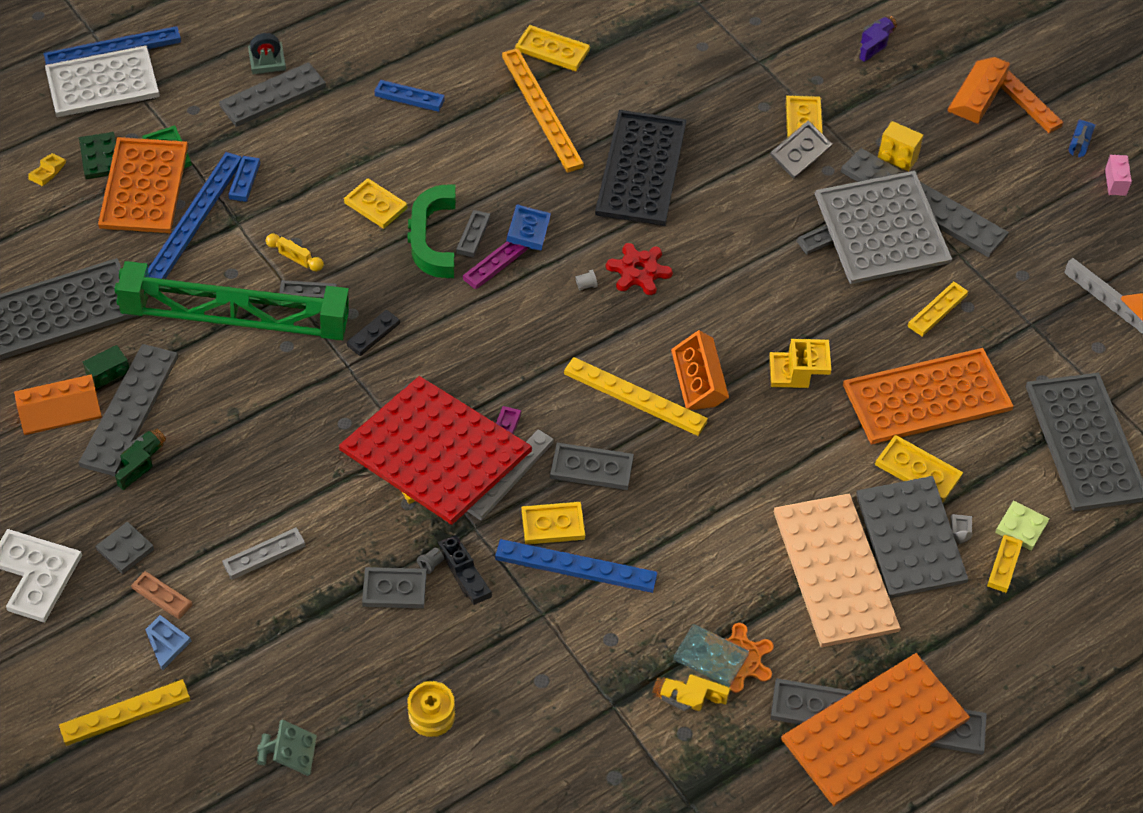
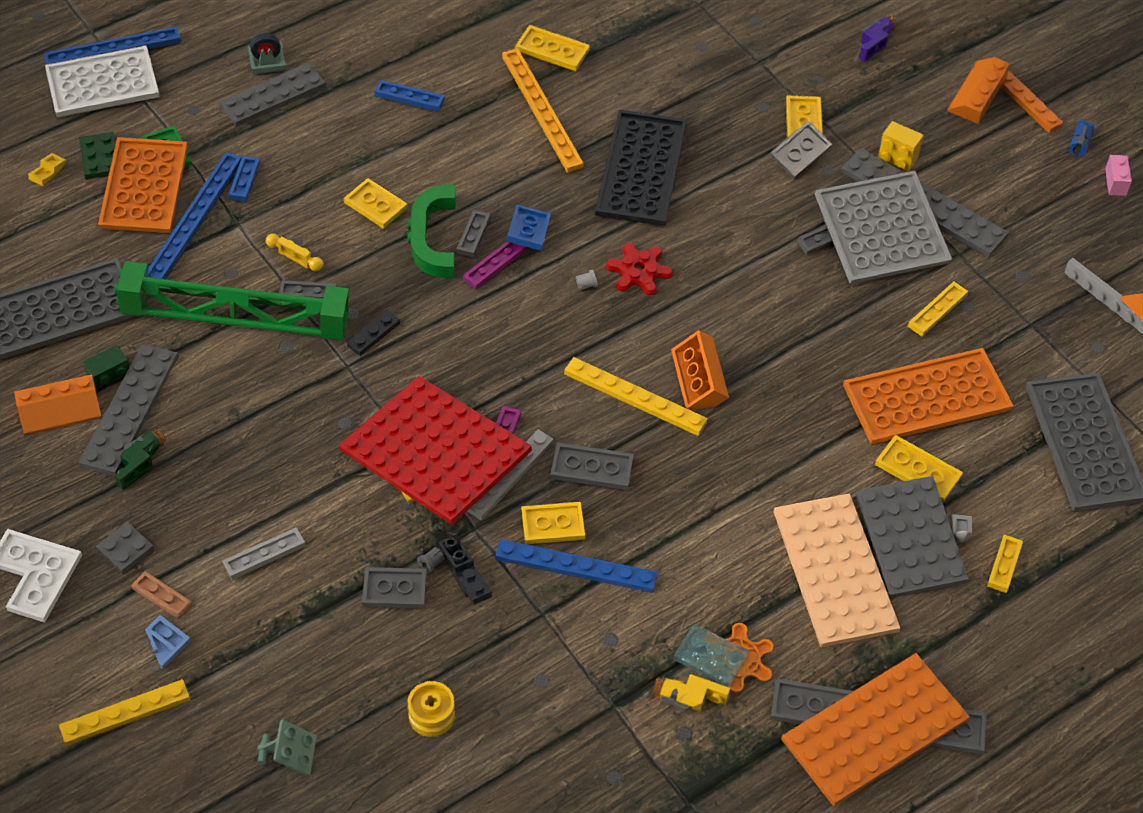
yellow bracket [769,339,831,388] -> none
yellowish green plate [995,500,1049,551] -> none

